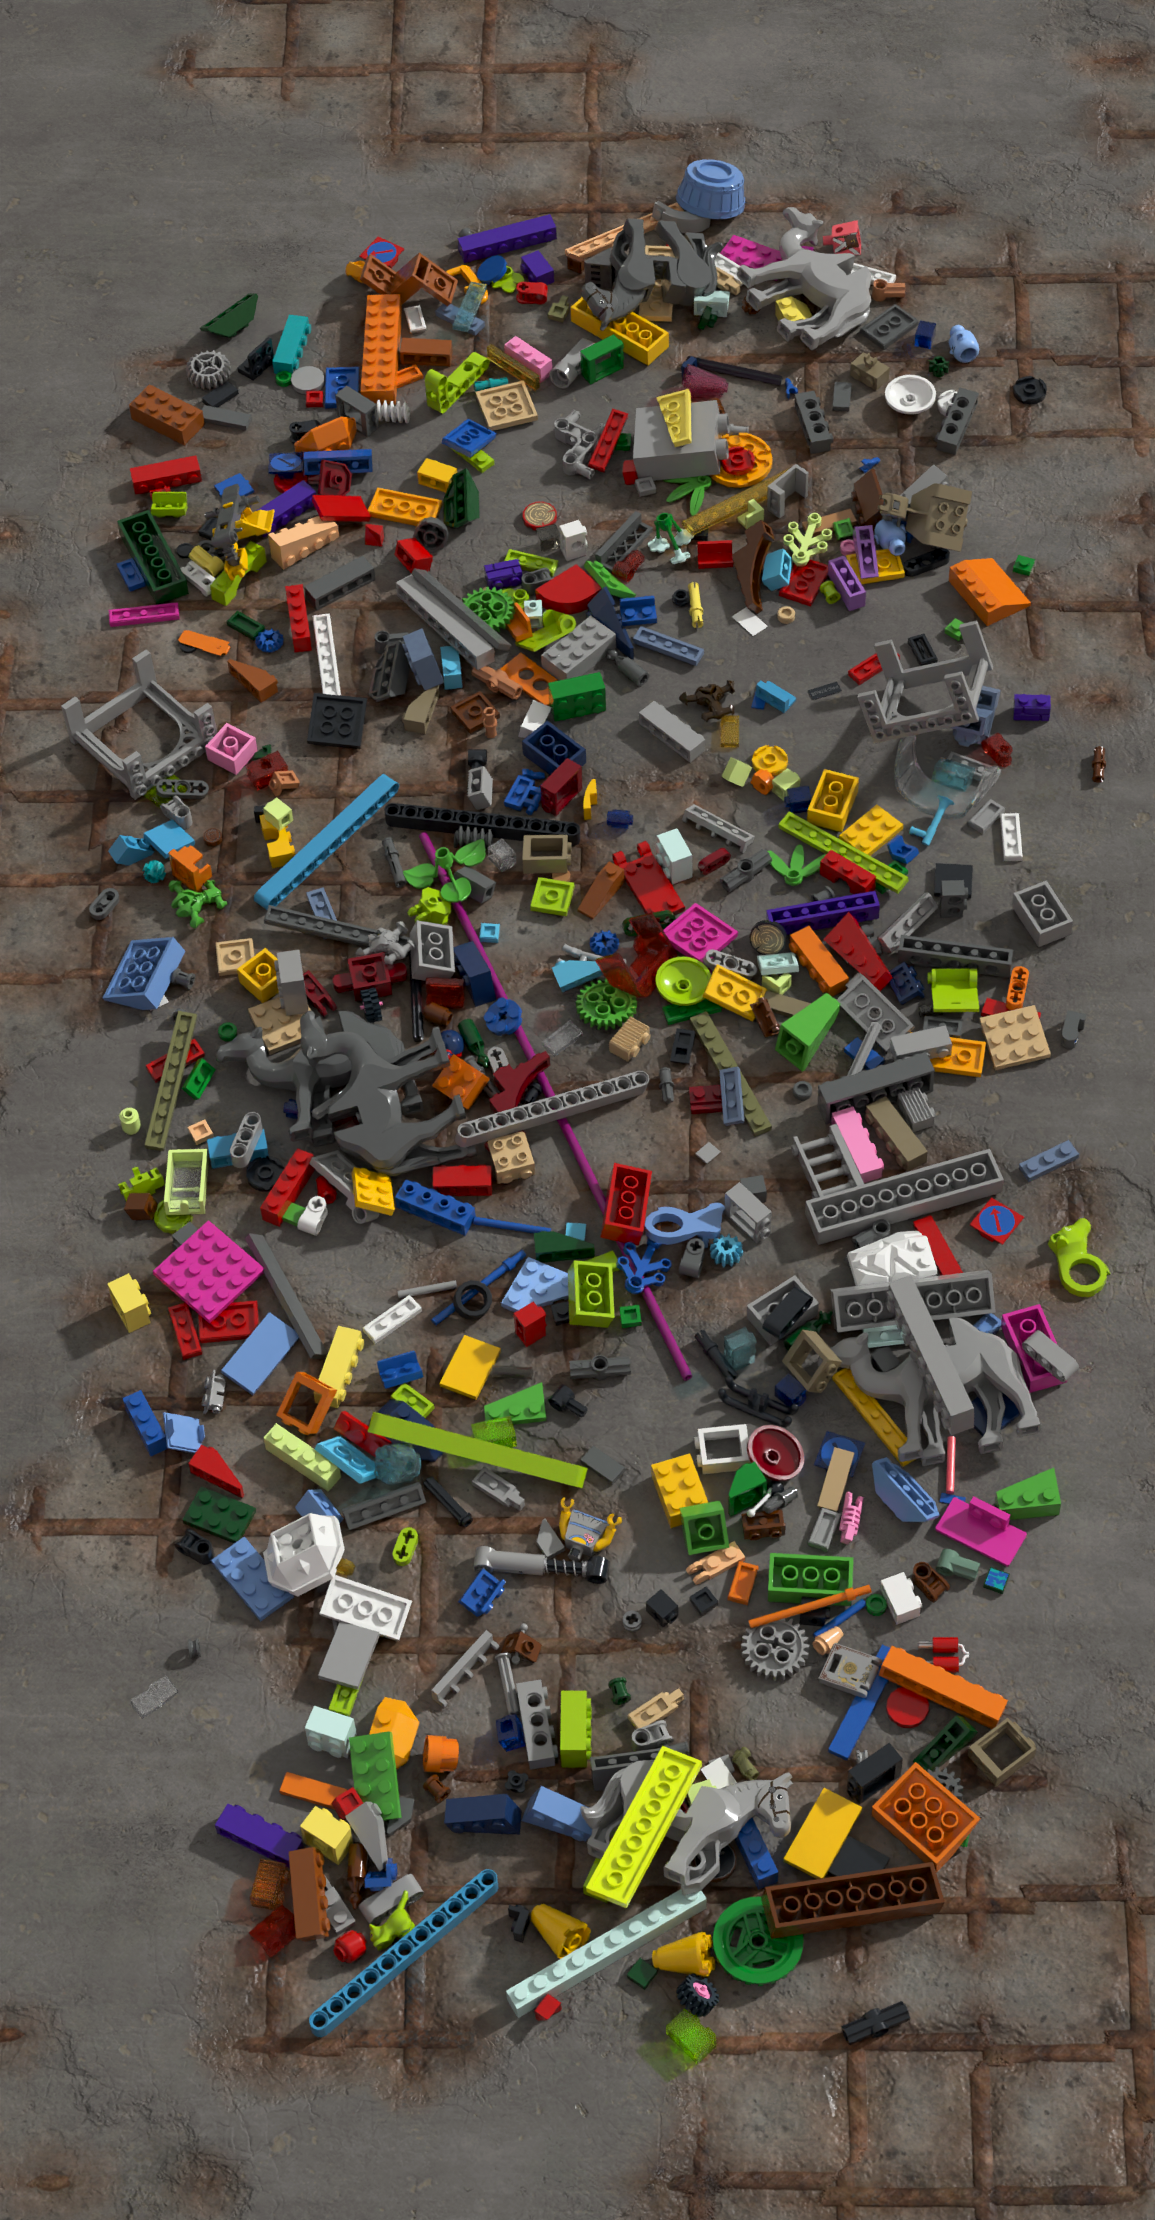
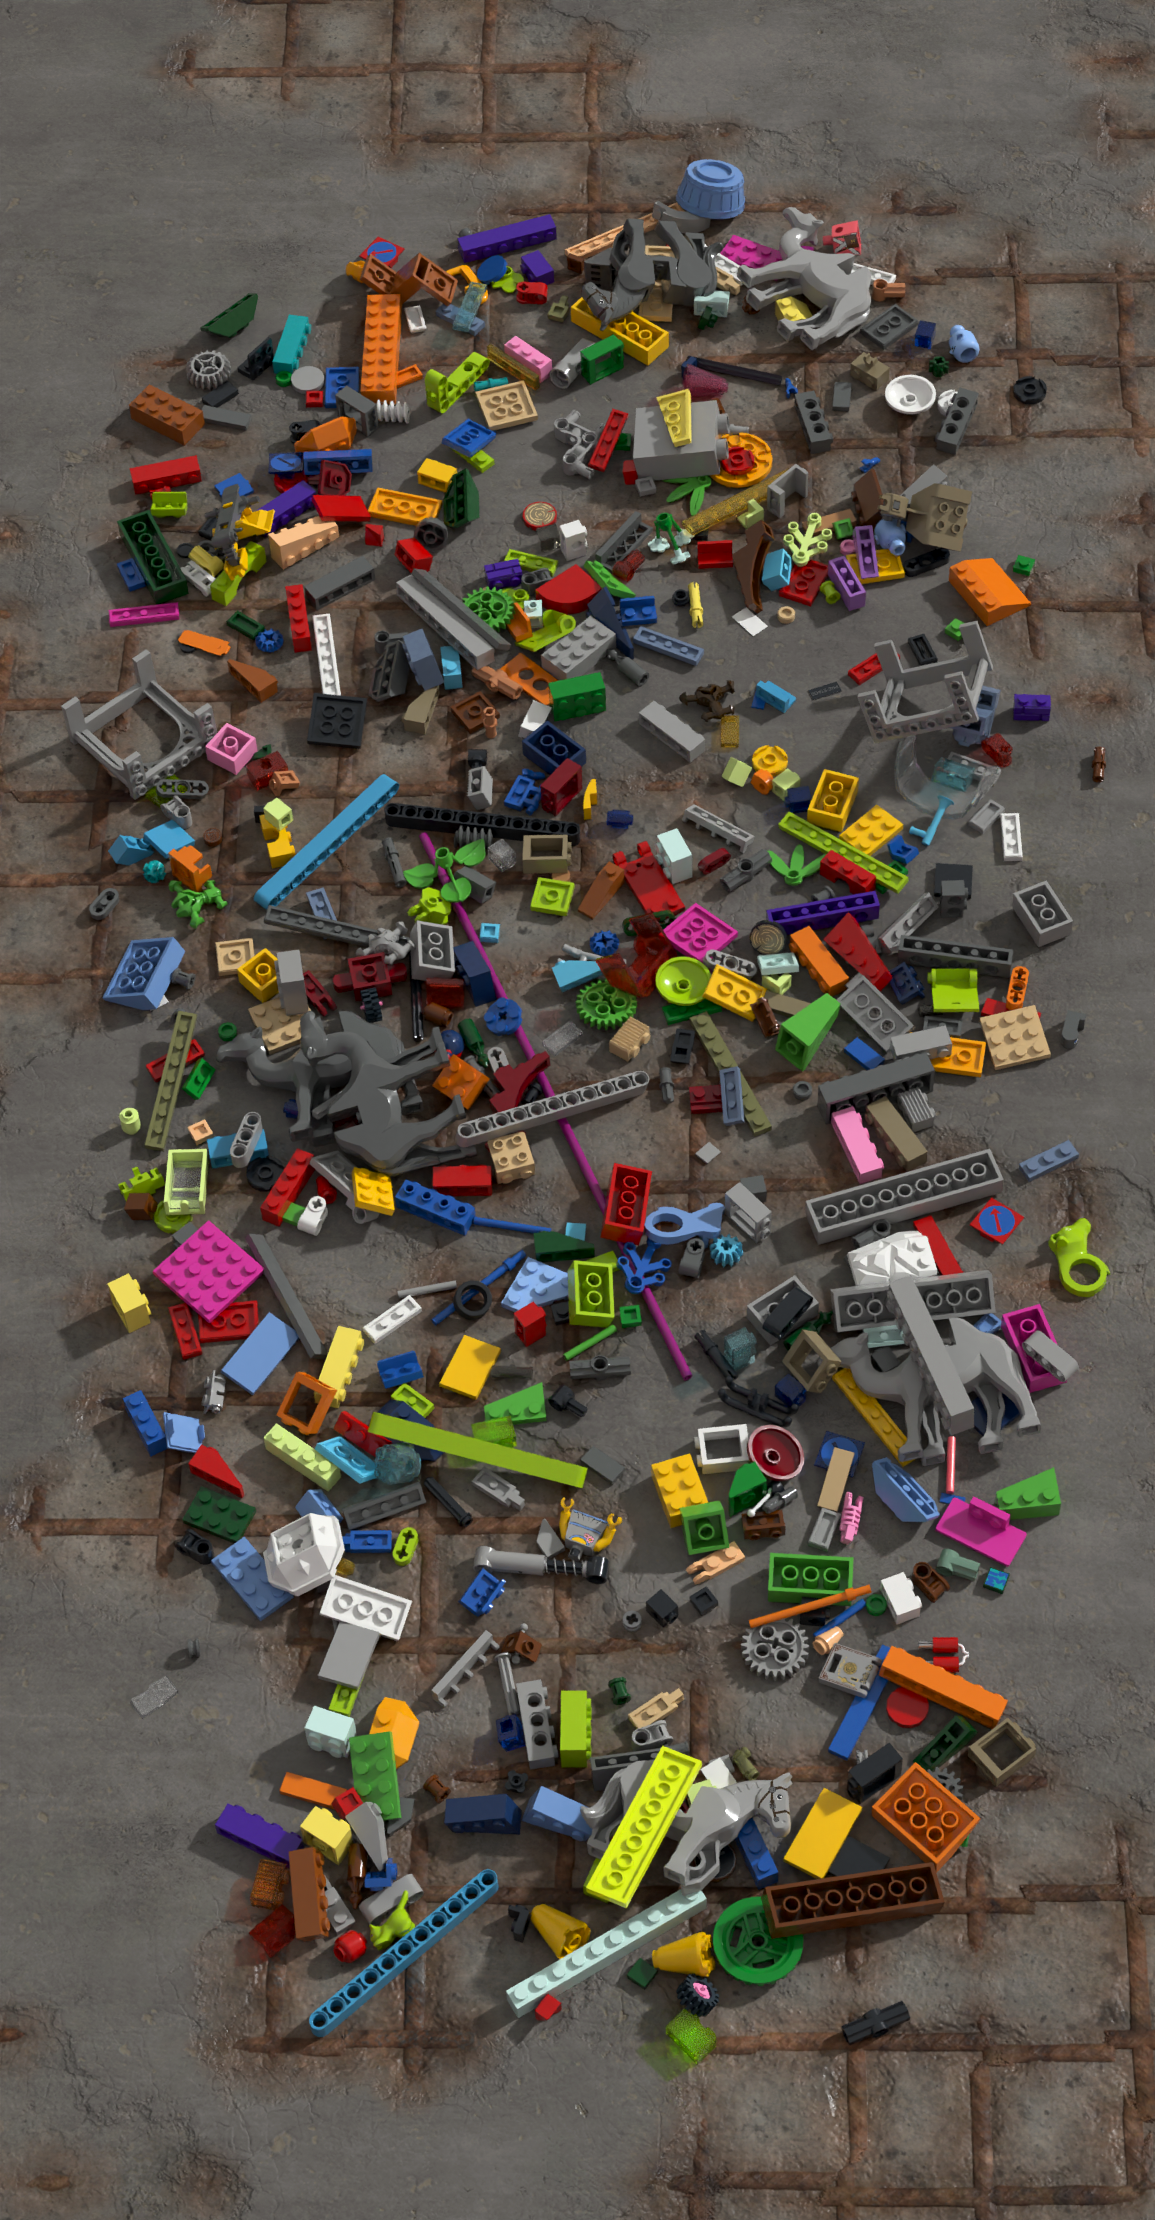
dark orange brick [400,338,453,367] -> none
orange piece [423,1735,459,1773] -> none
orange tile [728,1561,759,1605] -> none
light grey fence [791,1124,864,1199] -> none
light grey axle [847,1022,881,1076] -> none
none -> blue hinge [342,1530,392,1553]
none -> bright green bar [563,1325,617,1361]

